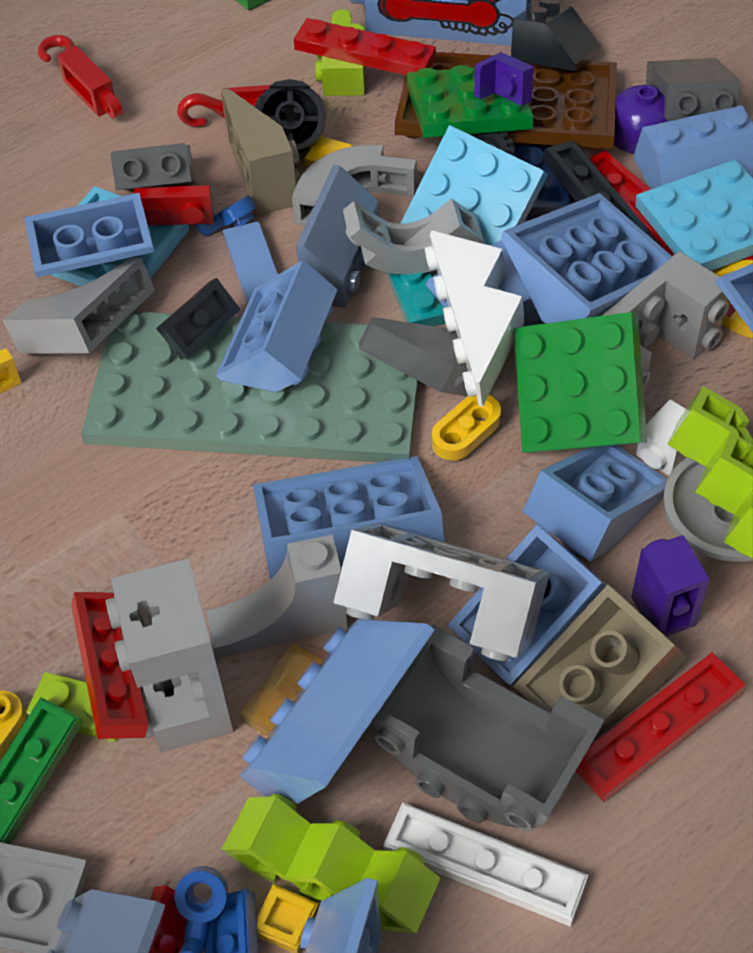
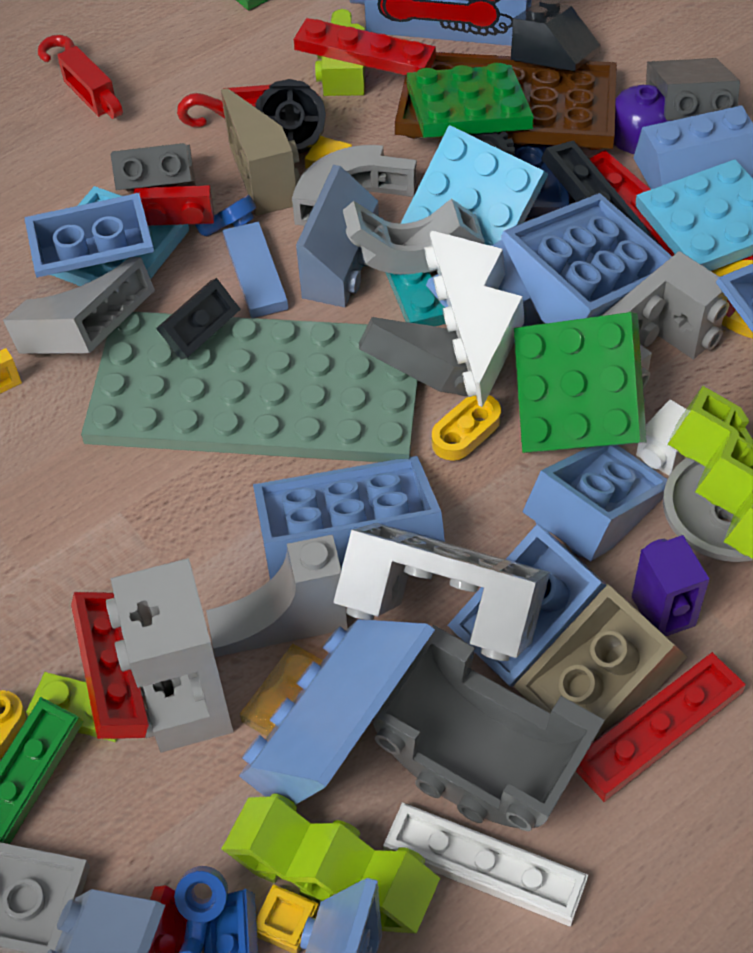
medium blue slope [216,260,338,392] -> none
dark purple bracket [474,52,534,106] -> none

